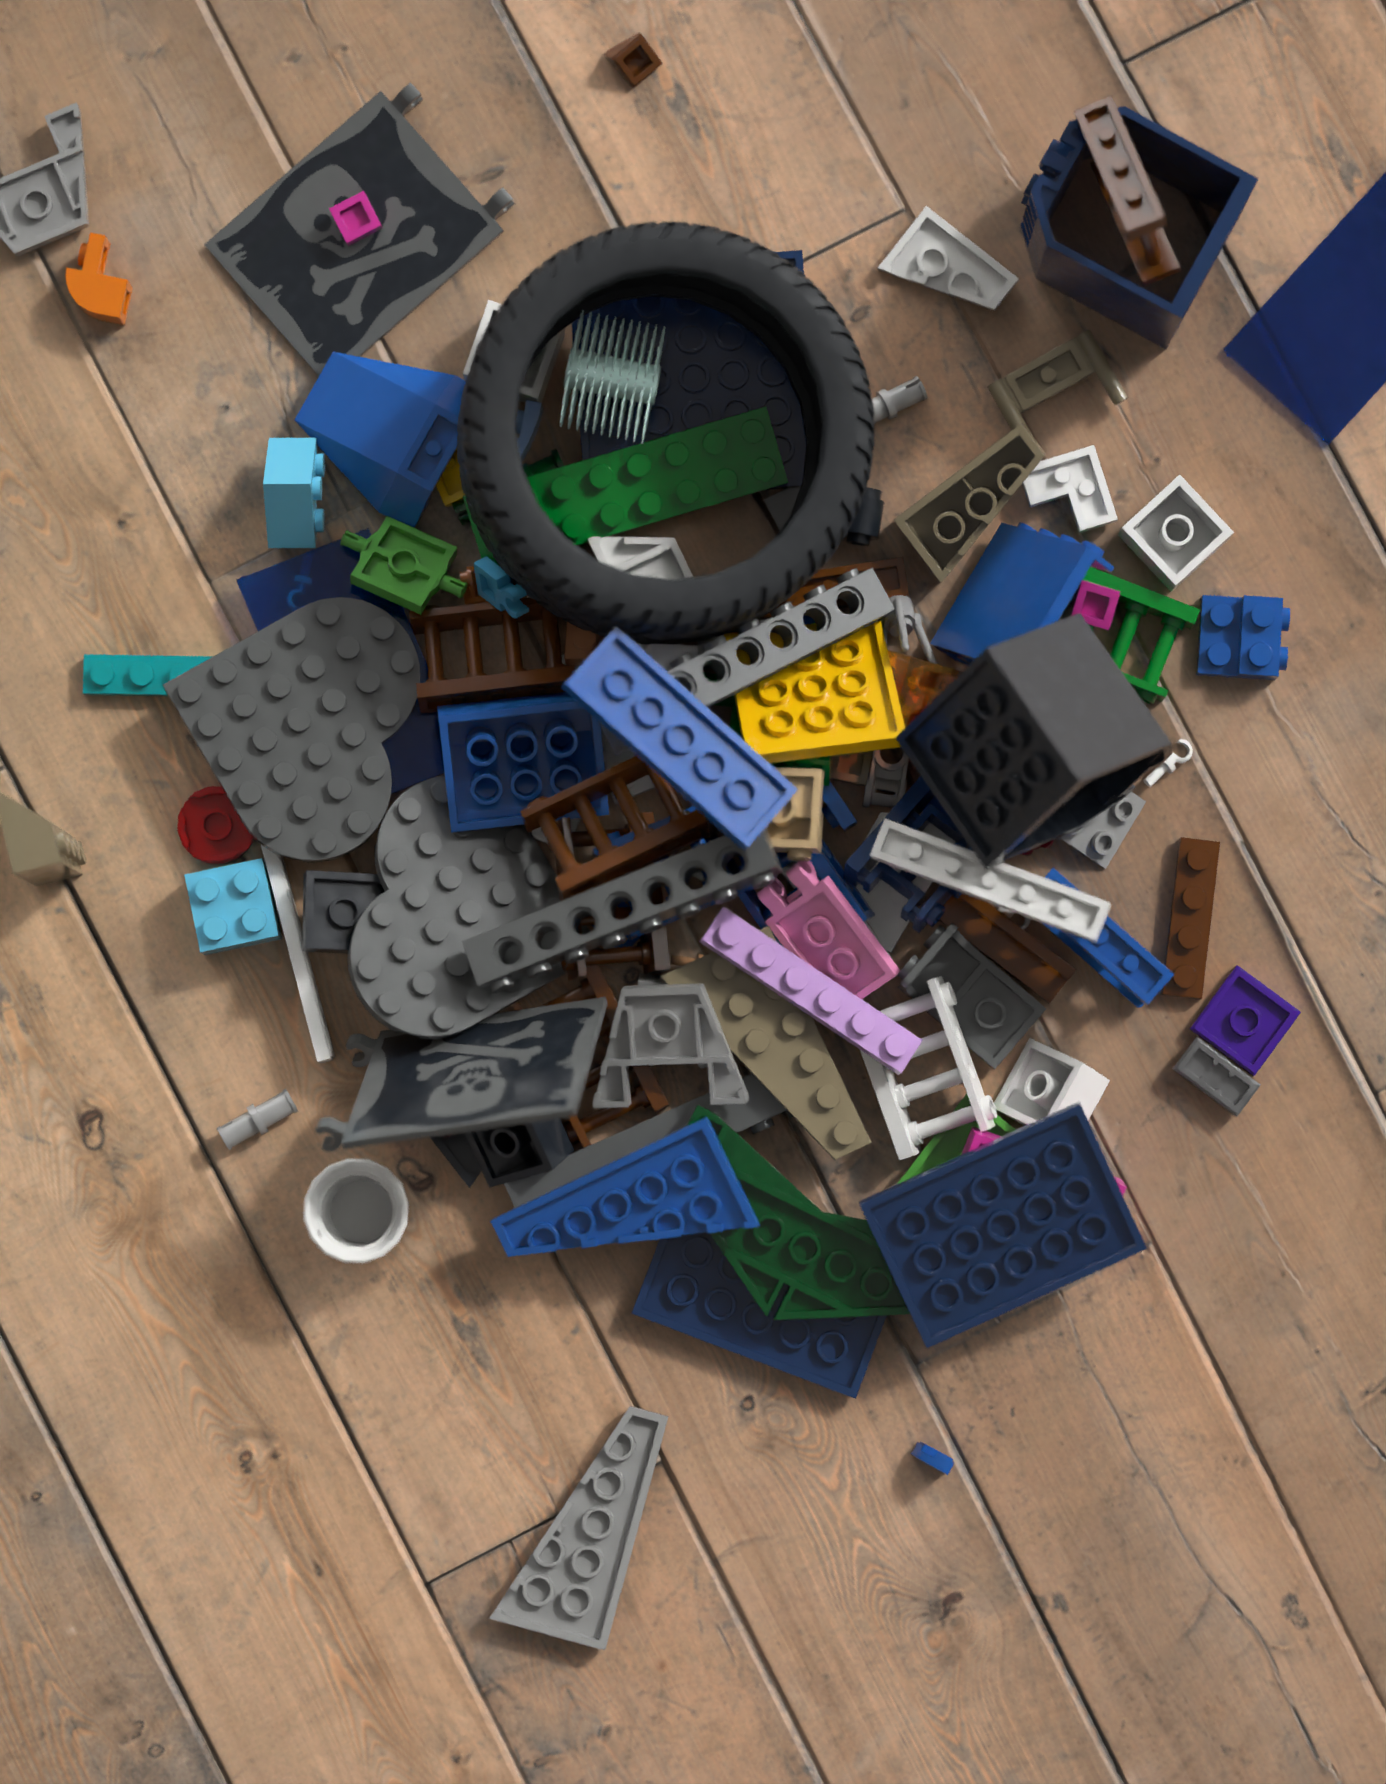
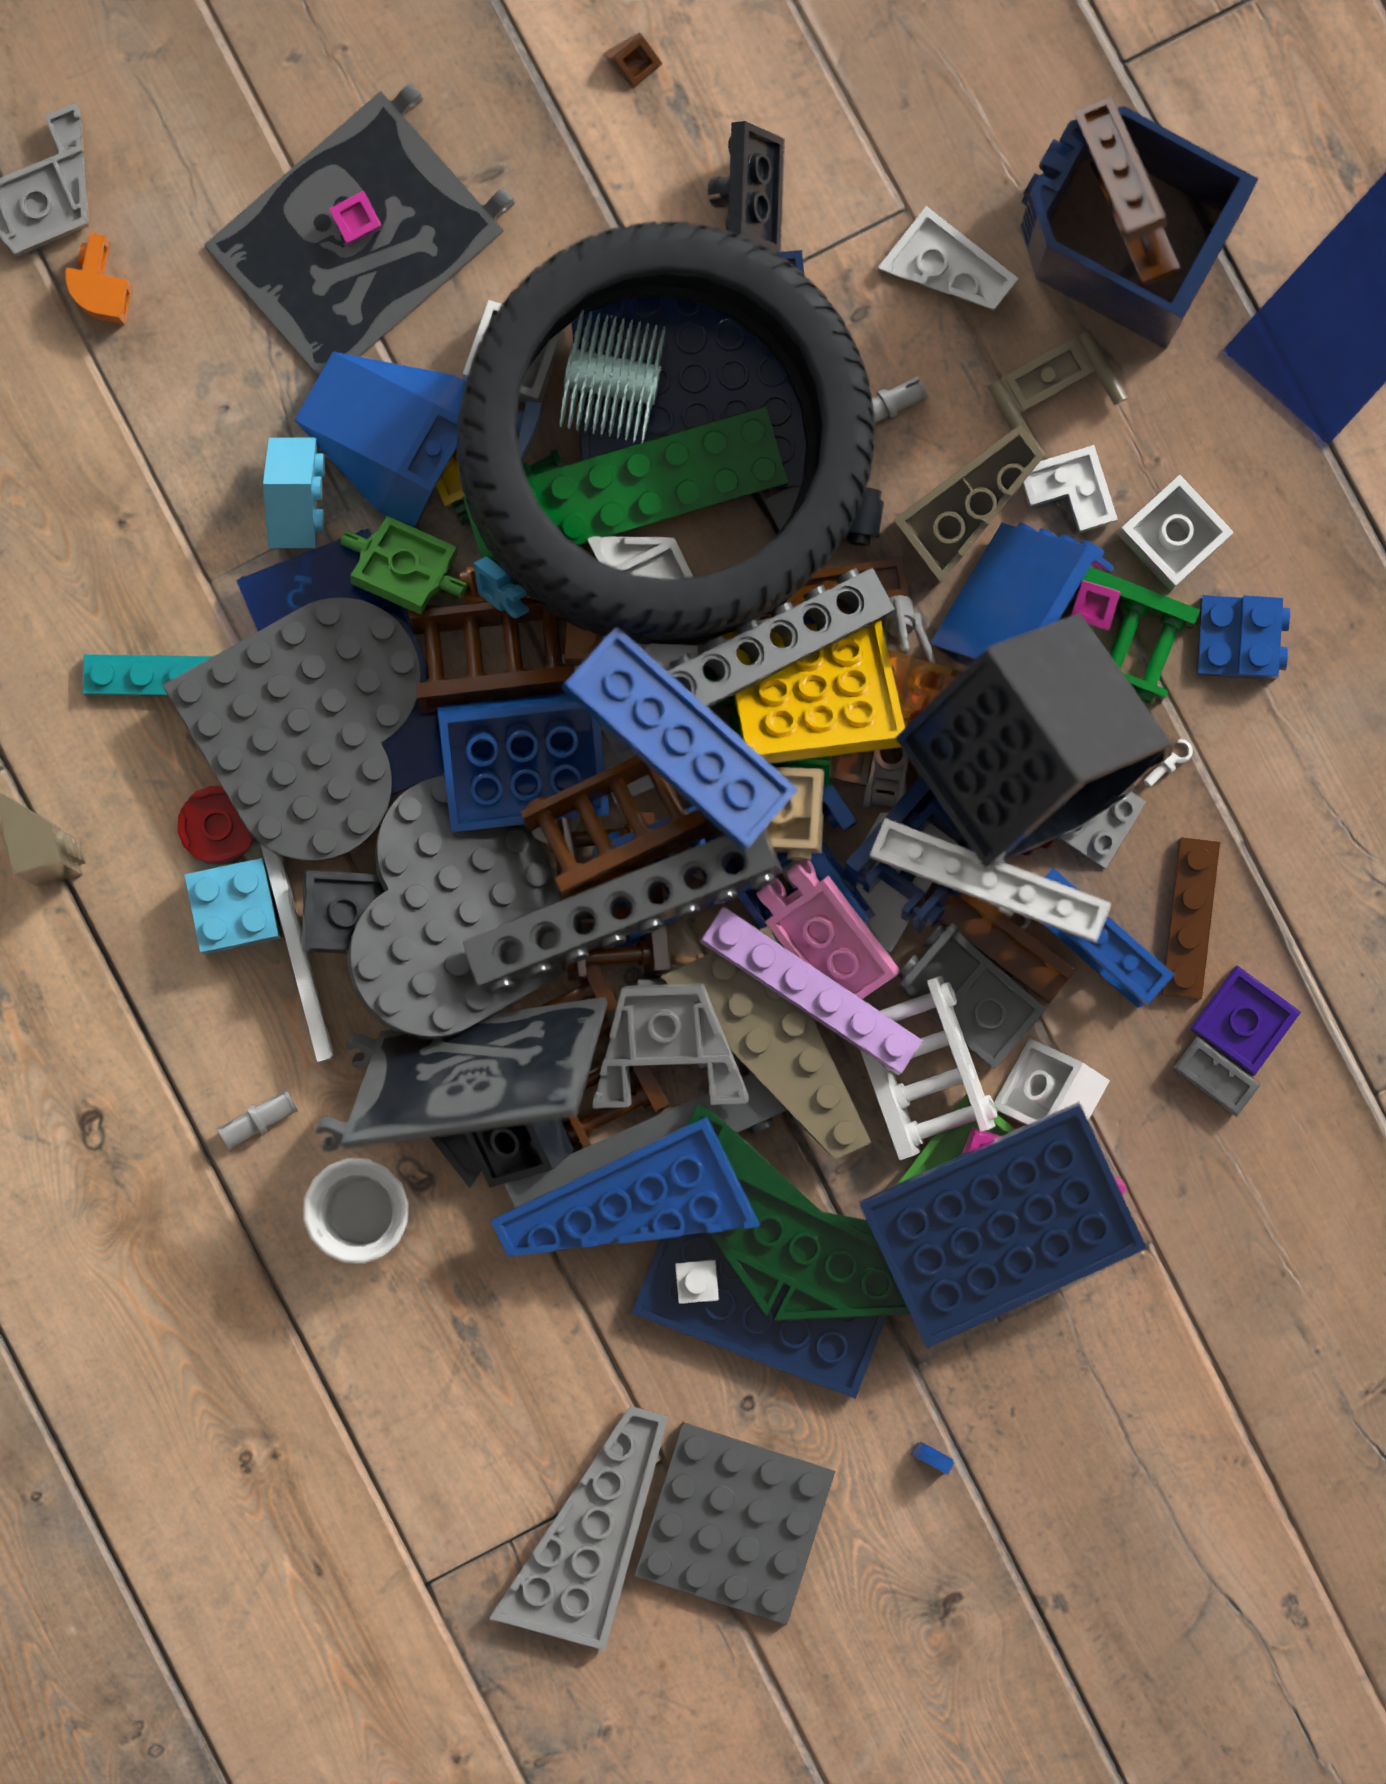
none -> dark grey plate [635,1422,836,1625]
none -> white plate [676,1260,719,1304]
none -> black plate [708,121,785,252]

